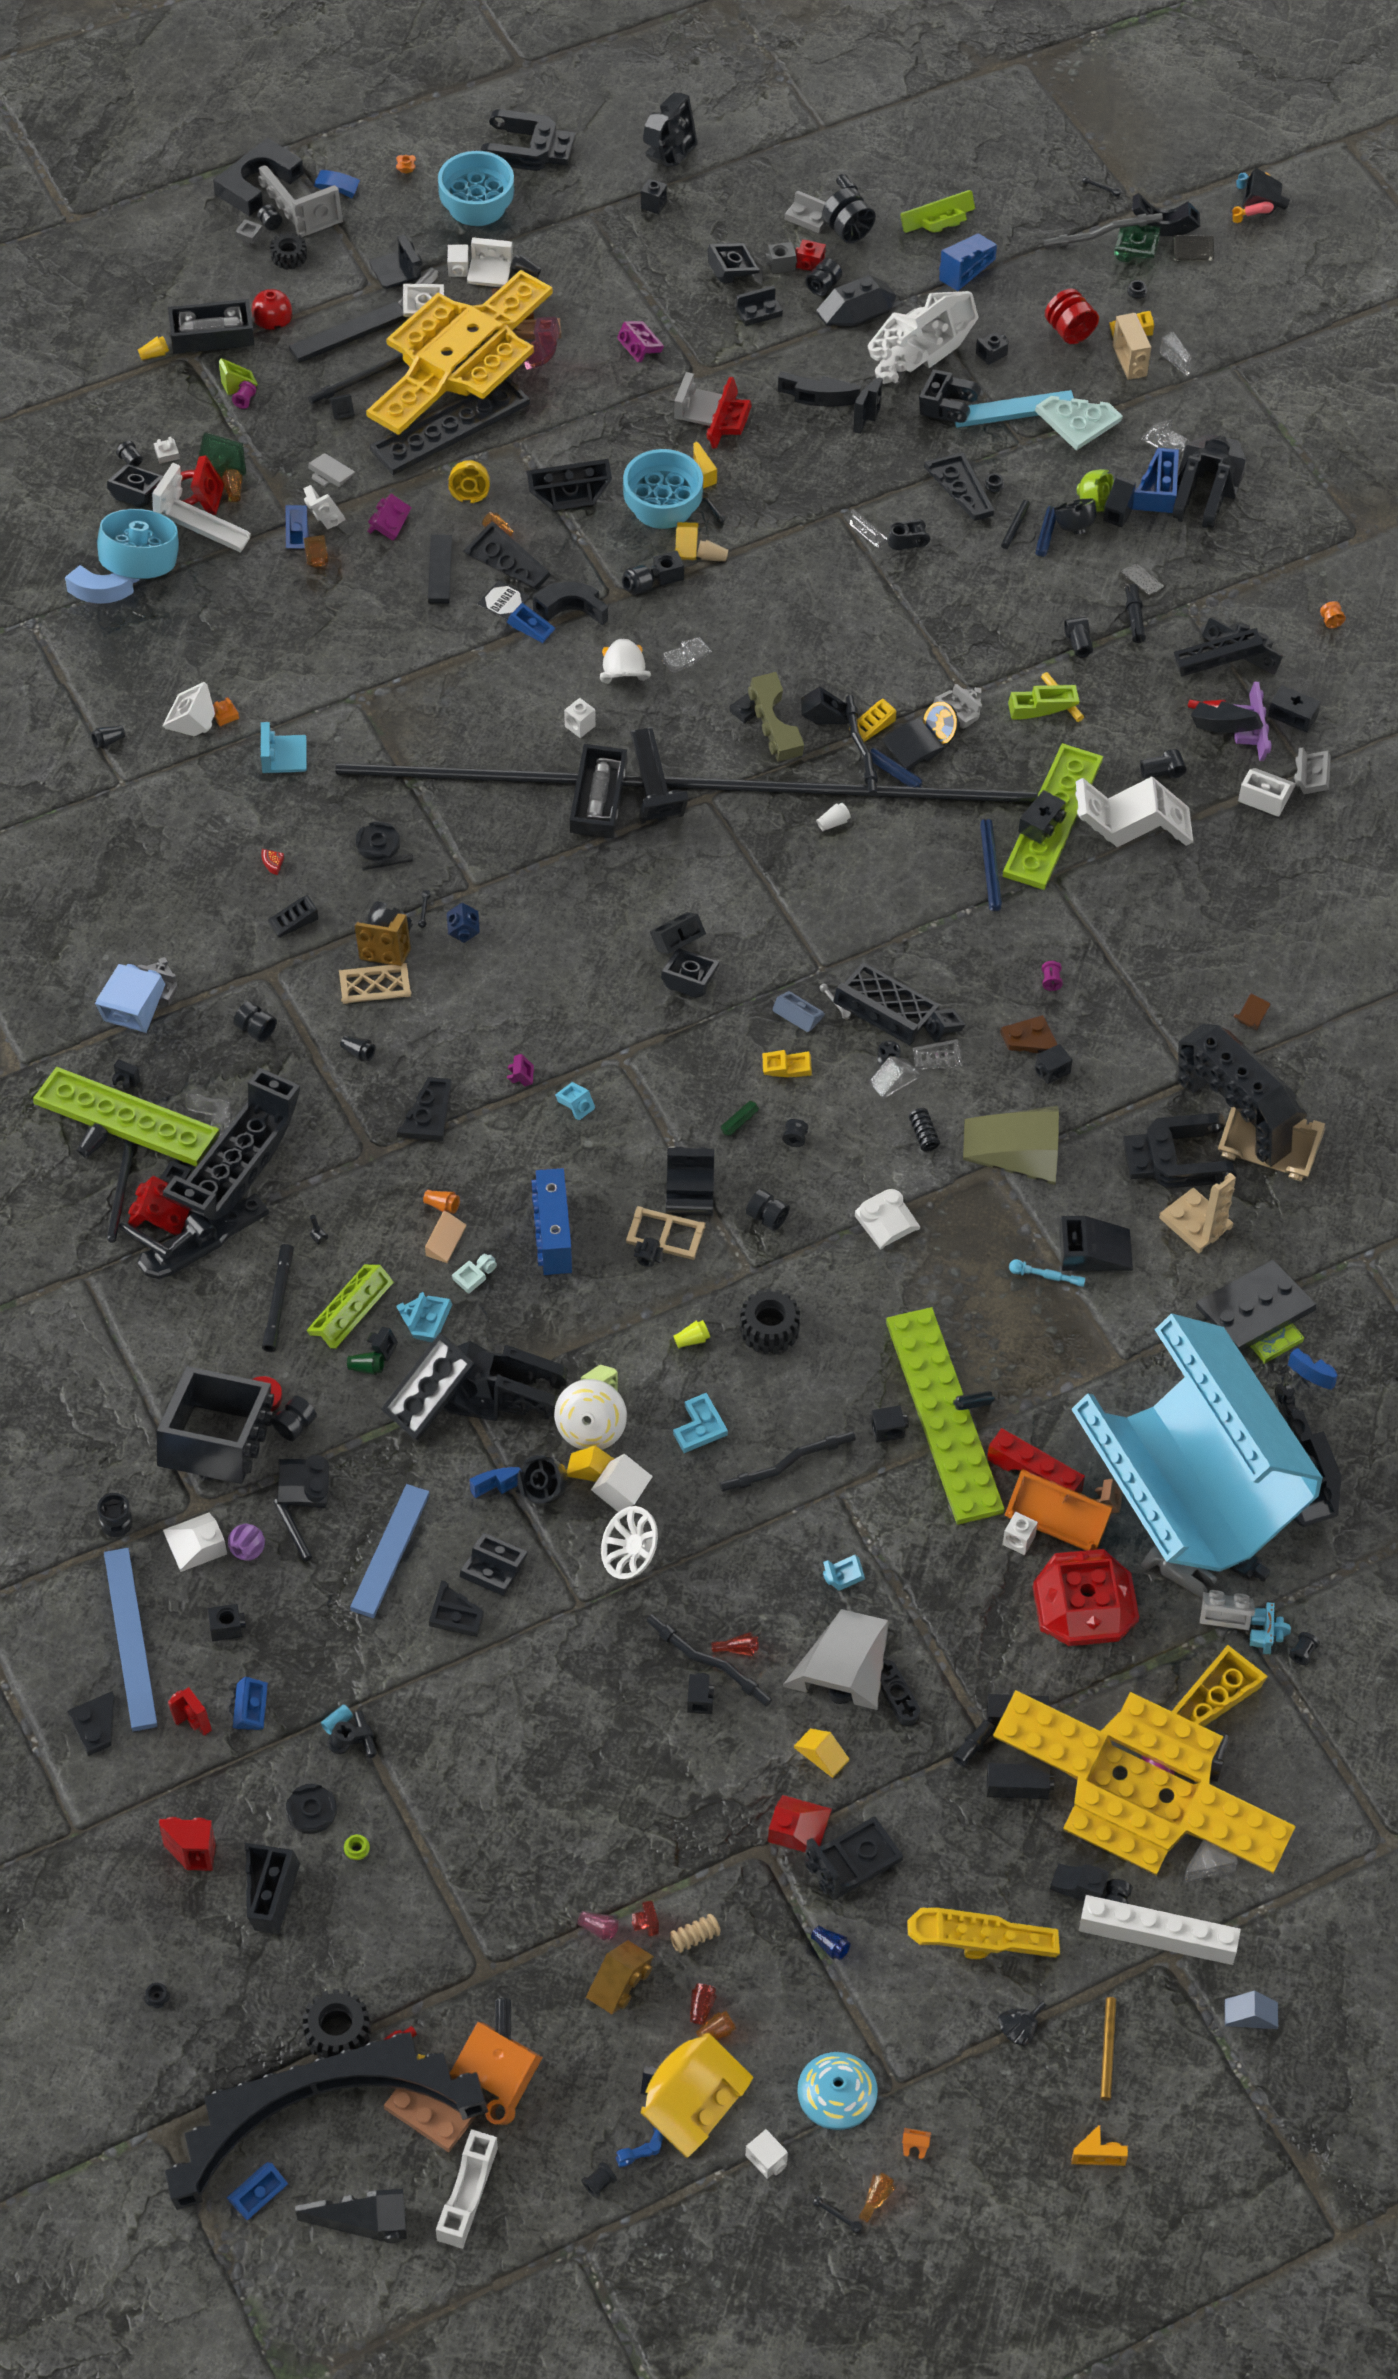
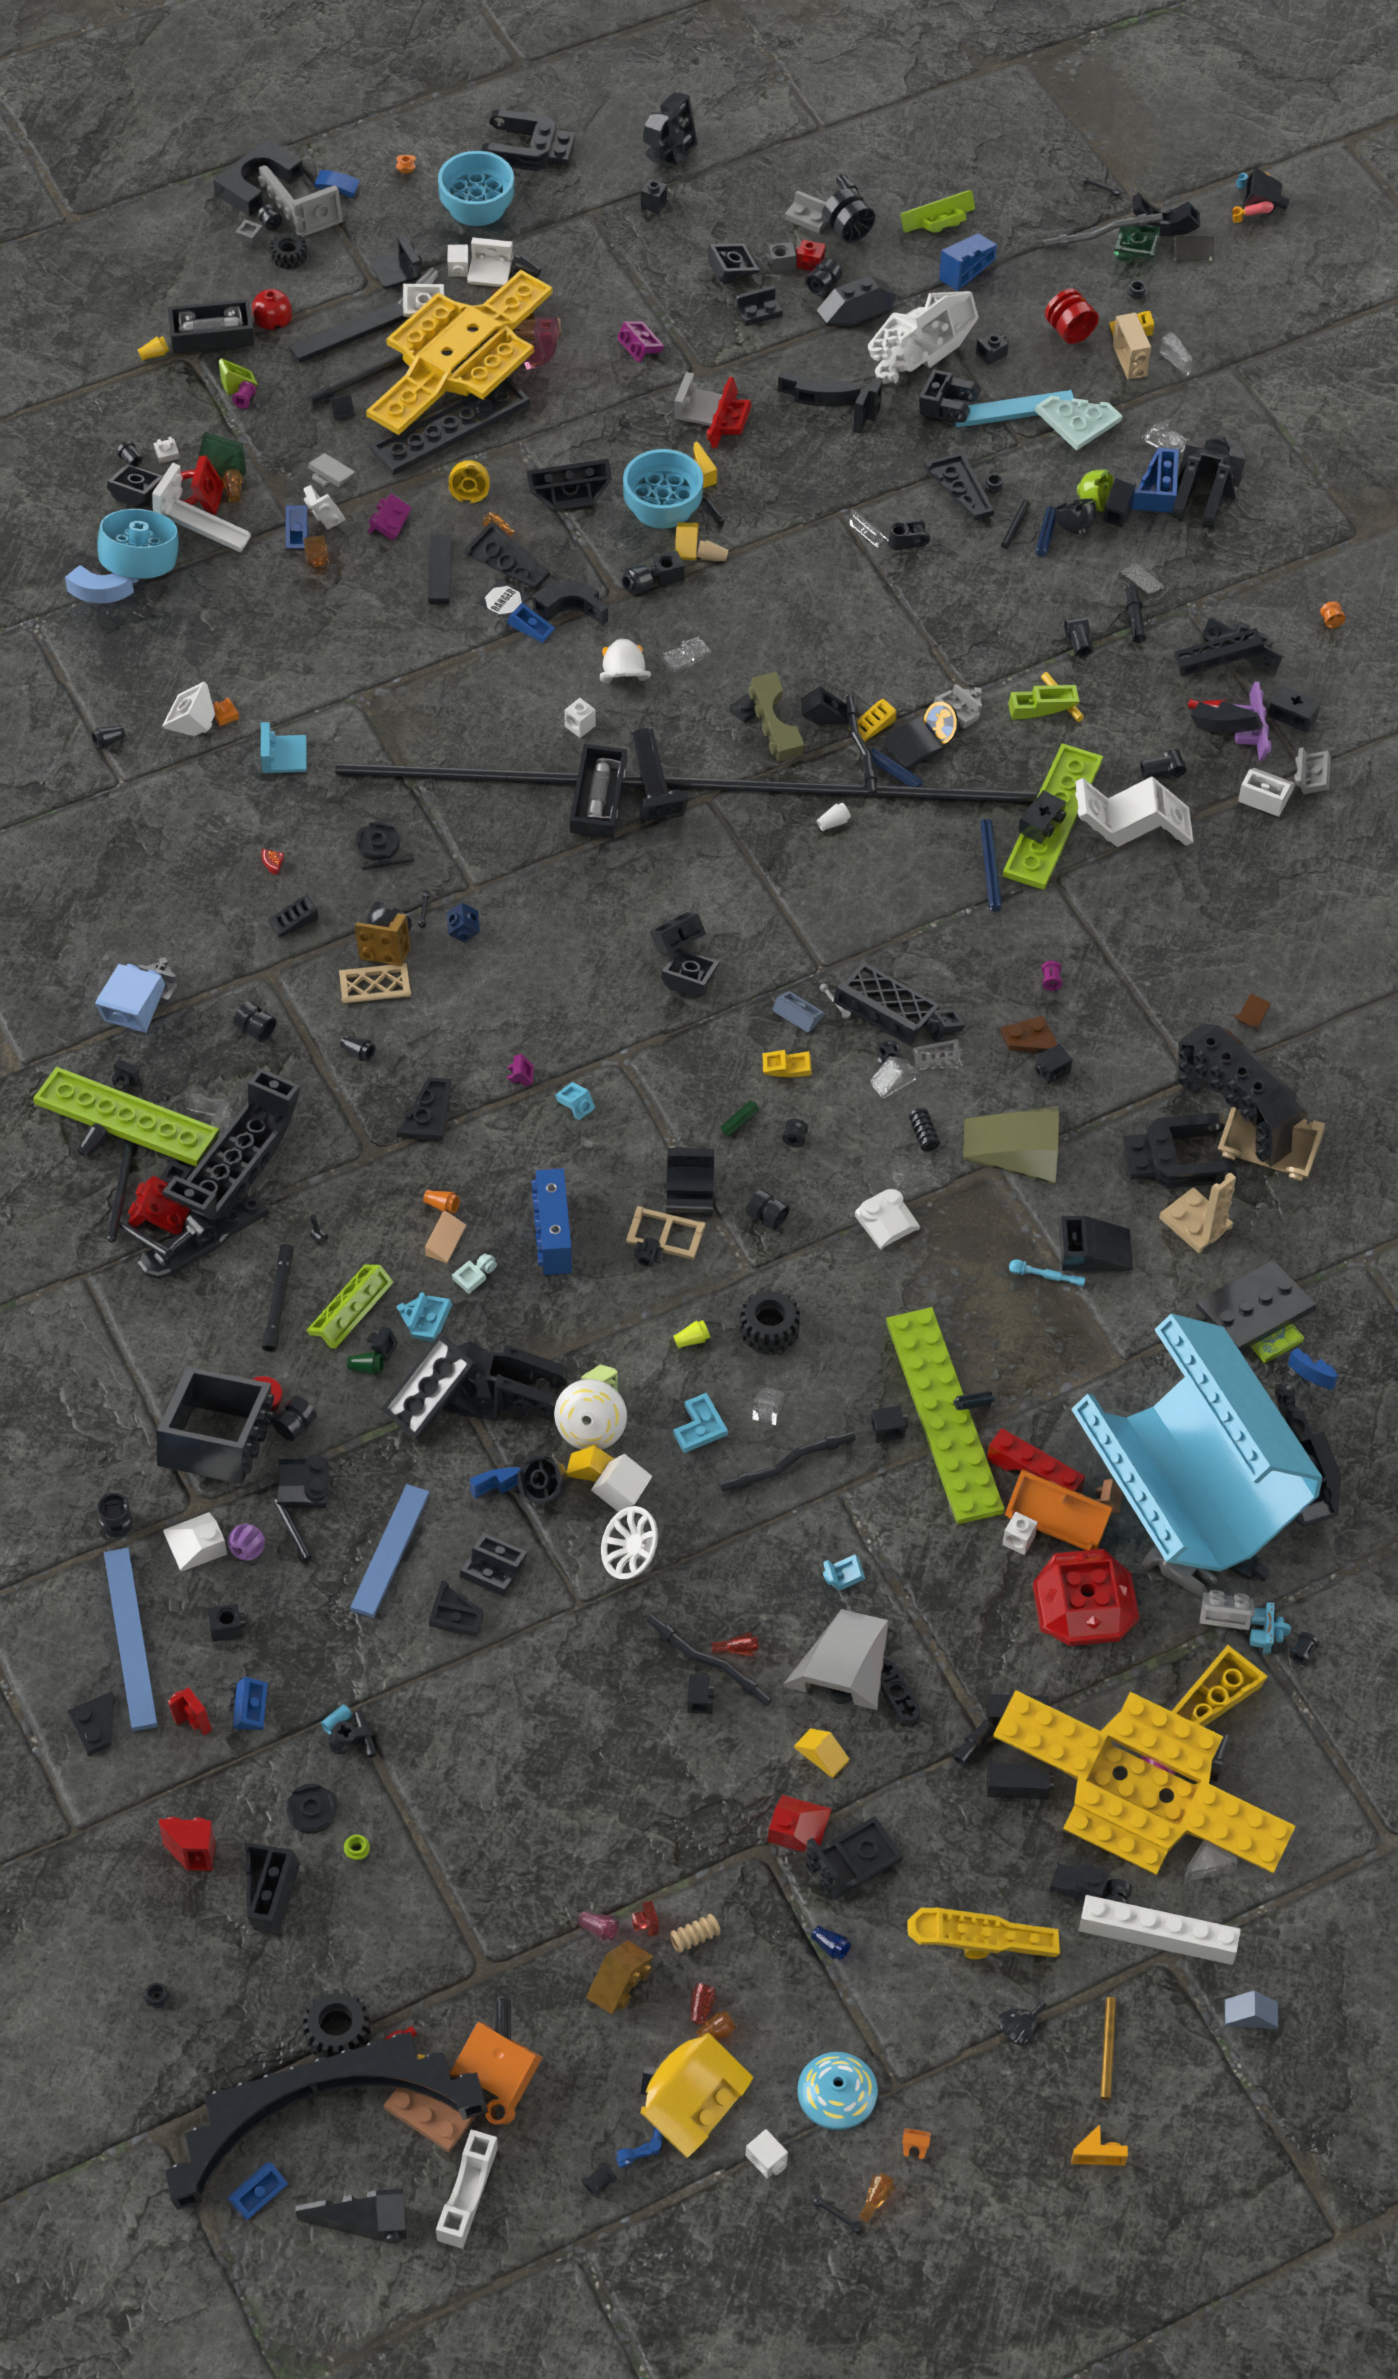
none -> clear slope [753,1387,786,1425]

